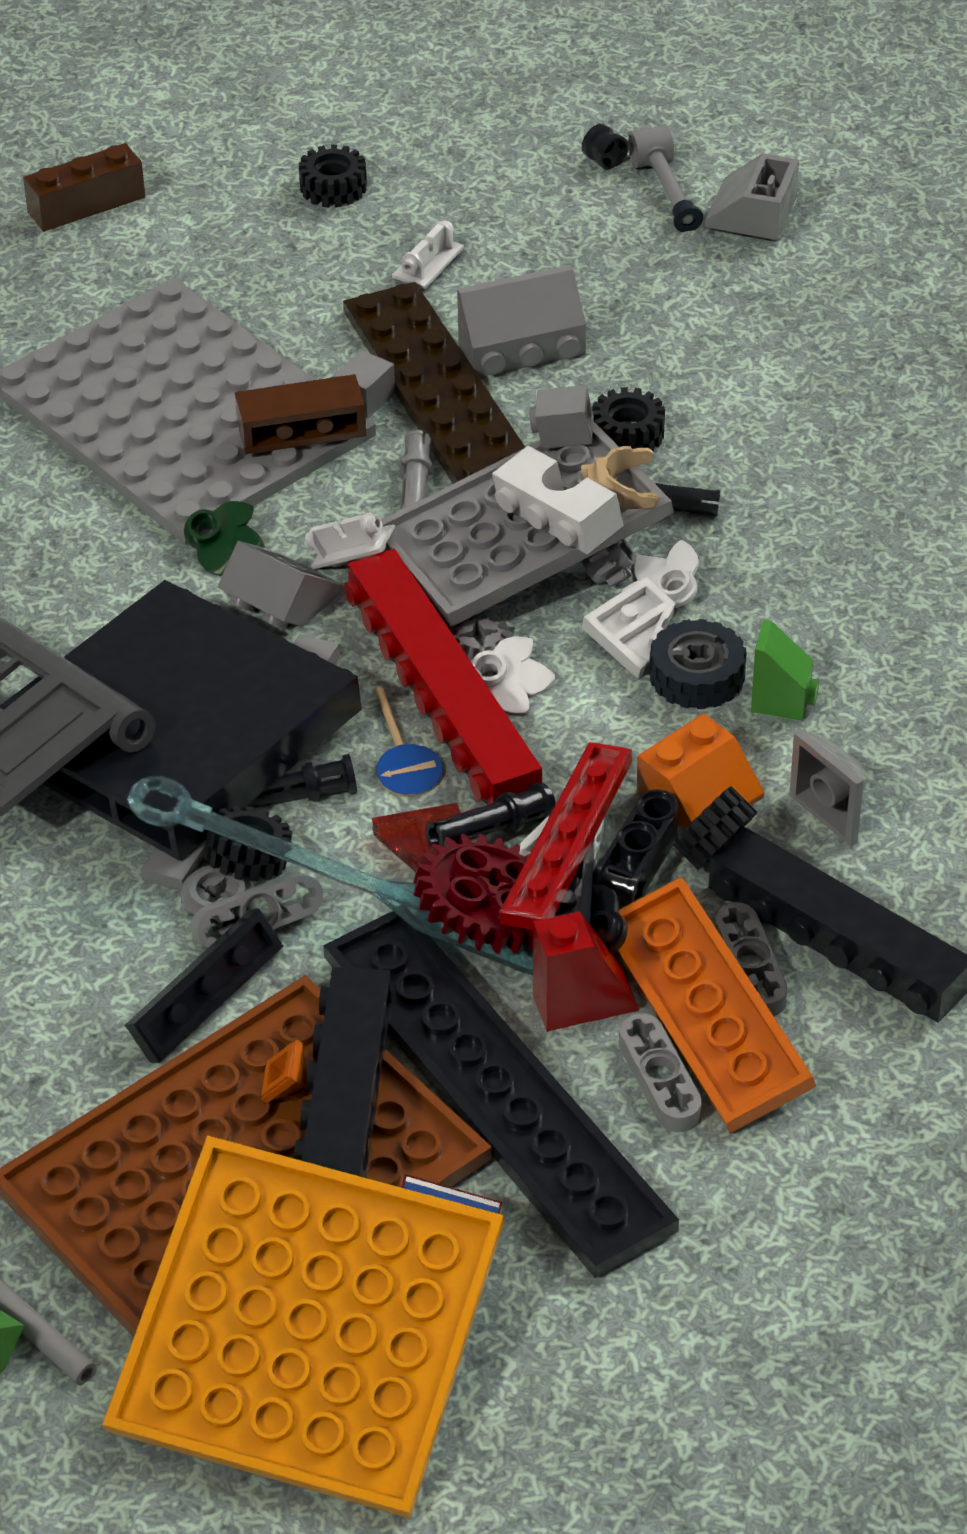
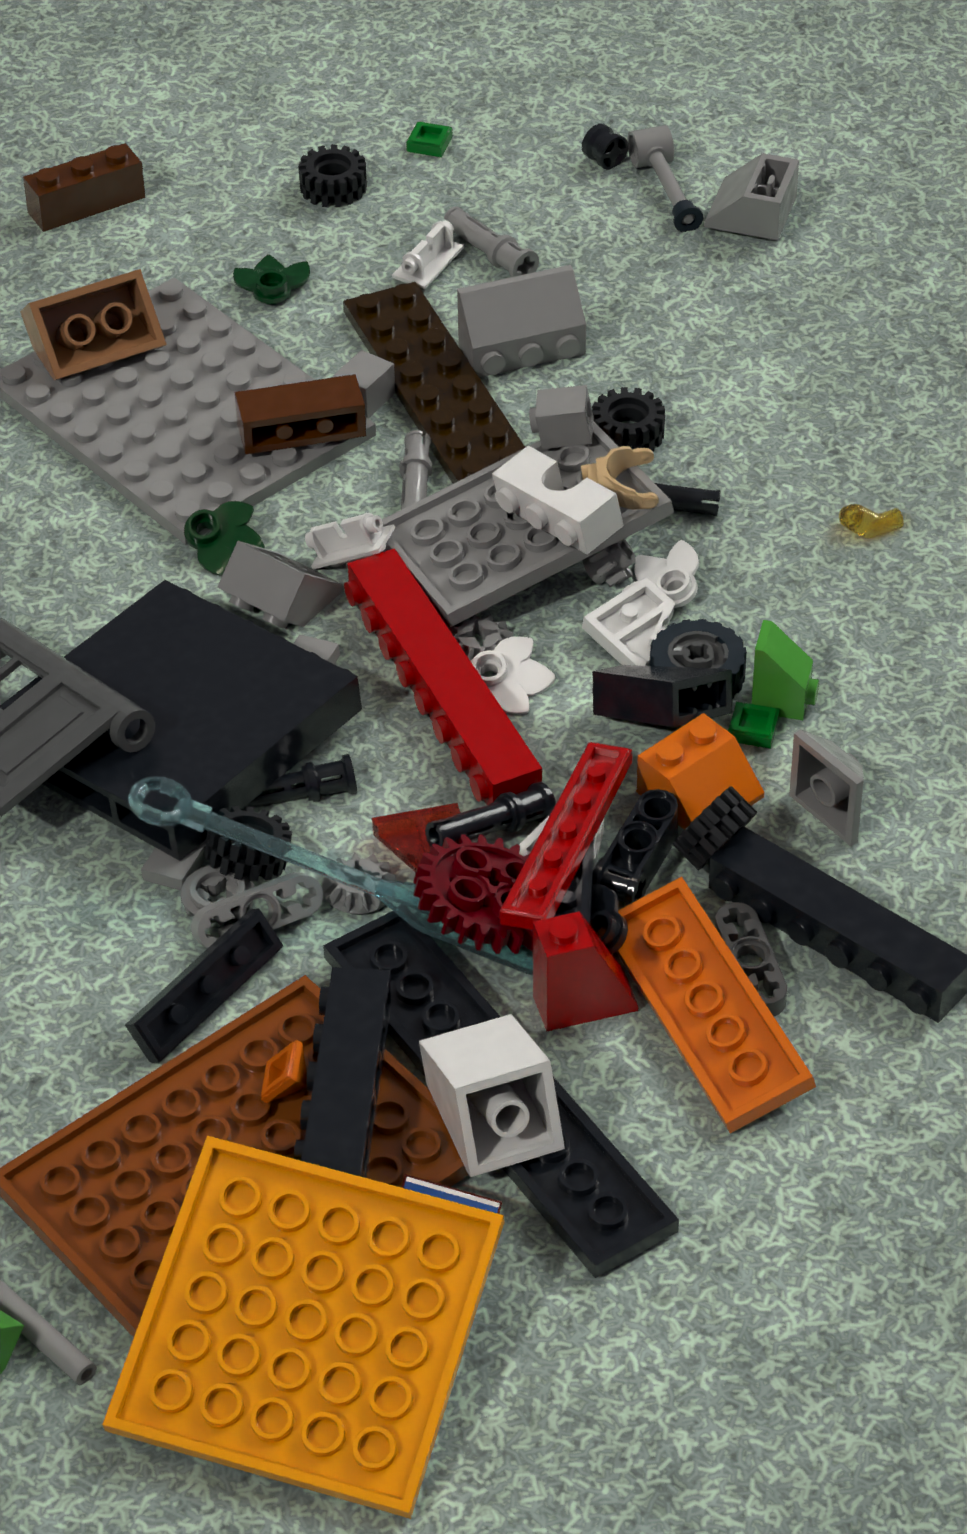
blue piece [375,686,443,797] -> none
light grey beam [619,1013,701,1132] -> none
none -> medium nougat slope [20,269,167,381]
none -> dark green plate [233,255,310,304]
none -> light grey gear [322,853,396,914]
none -> green tile [406,121,453,158]
none -> white slope [419,1014,565,1177]
none -> light grey pin [444,206,539,277]
none -> black slope [592,665,732,727]
none -> green tile [728,701,780,749]
none -> clear yellow arm [839,504,904,539]

